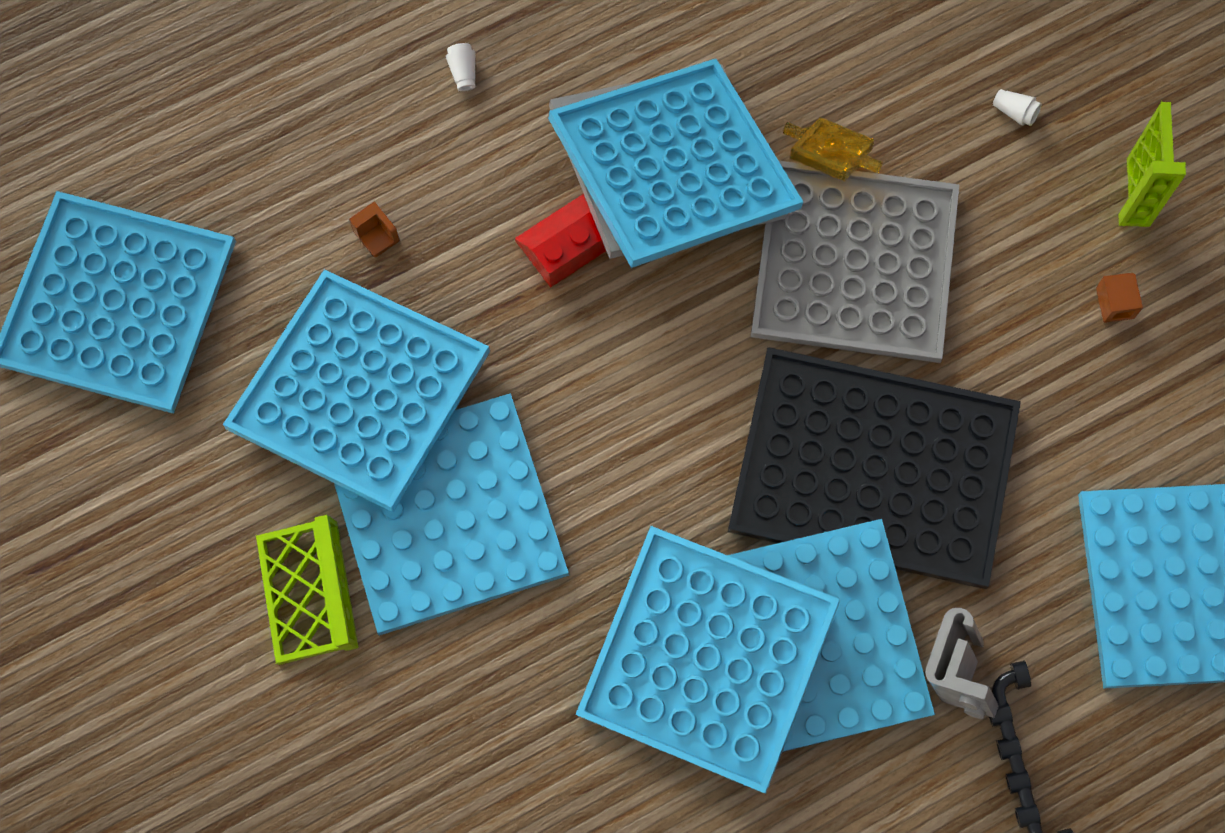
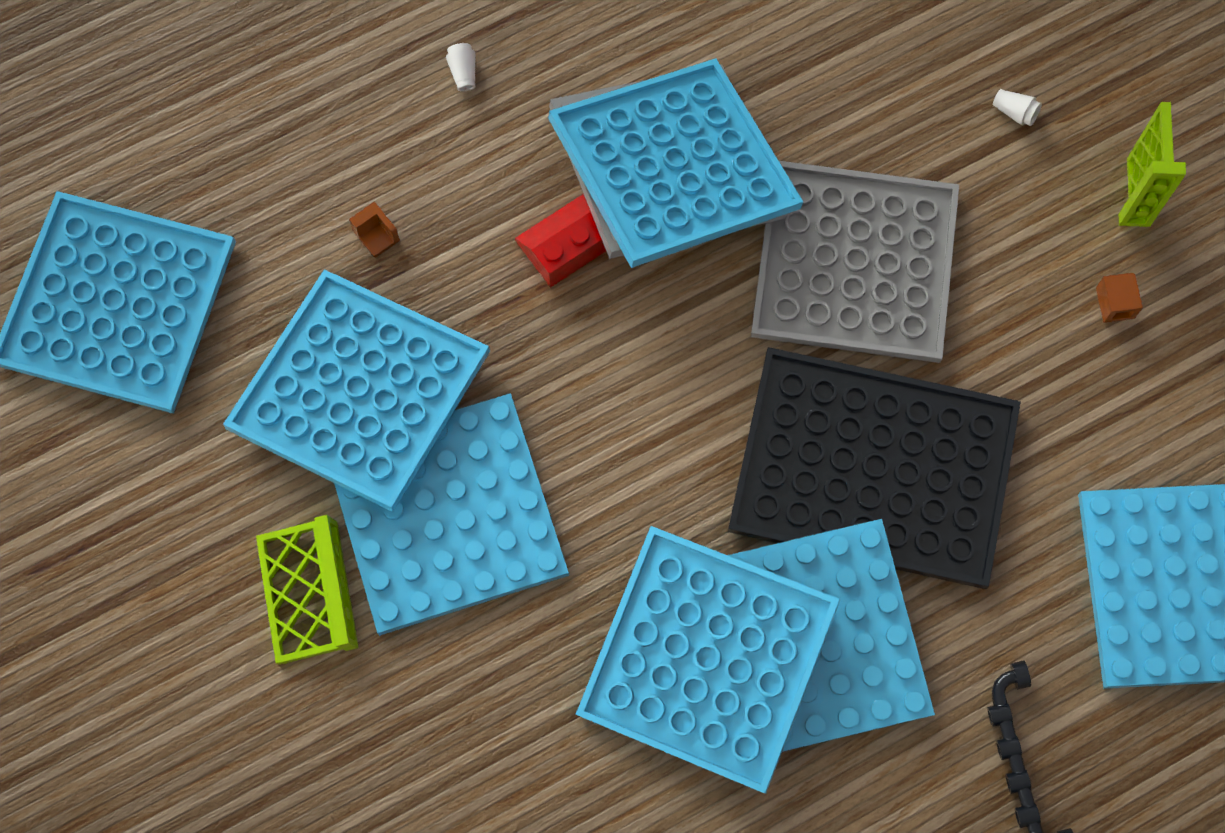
clear yellow plate [783,117,883,182] -> none
light grey piece [925,608,999,719] -> none

